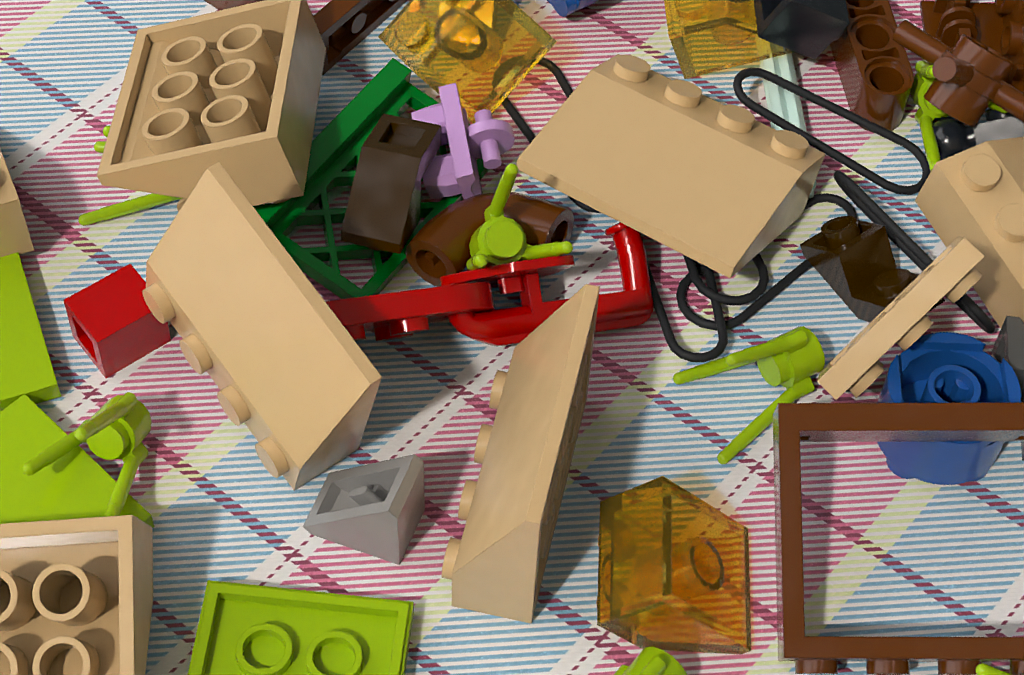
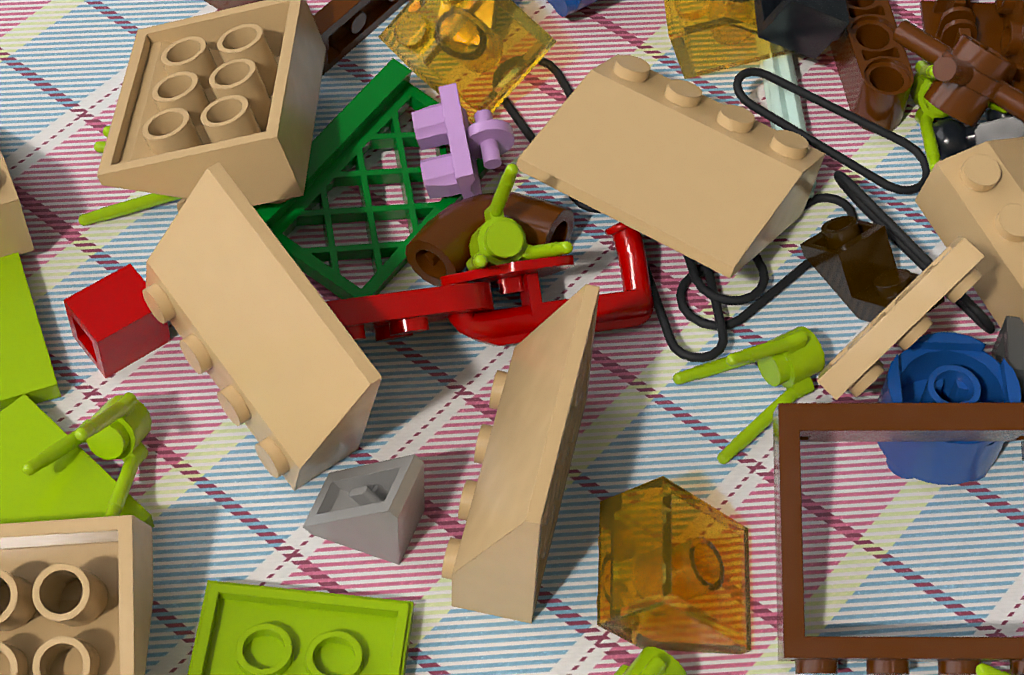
dark brown slope [341,113,441,254] -> none

